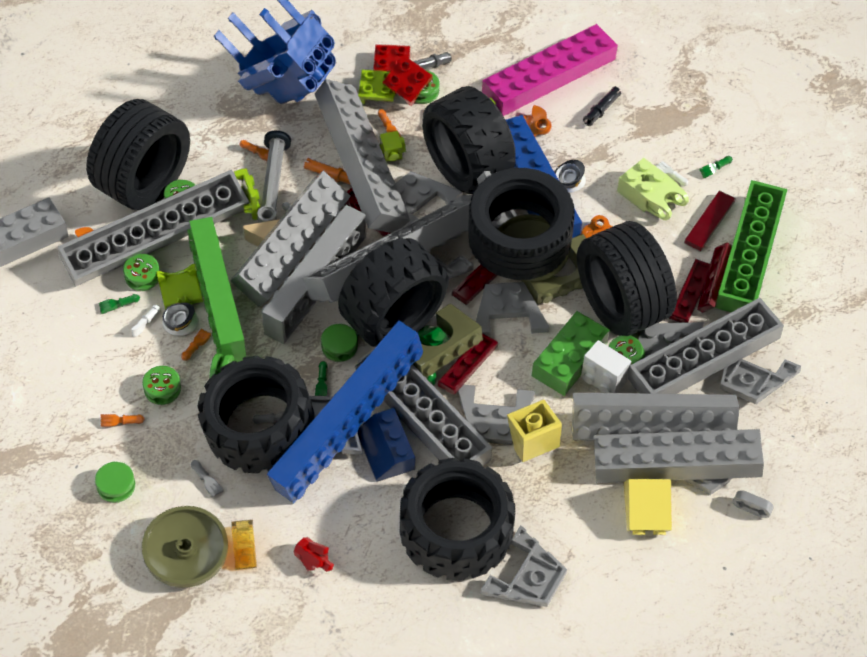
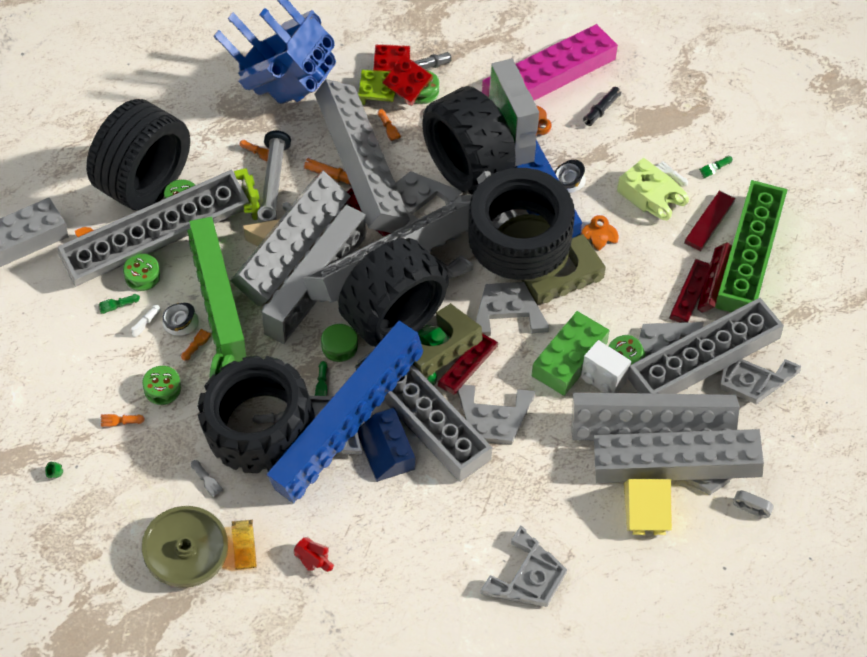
bright green head [95,461,135,503] -> none
lime piece [157,264,203,310] -> none
lime brick [379,131,406,162] -> none
black tyre [400,458,515,581] -> none
dark red tile [452,264,498,305] -> none
light yellow slope [507,399,562,462] -> none
black tyre [577,221,677,336] -> none
none -> green hinge [45,462,64,479]
none -> light grey tile [489,58,539,166]

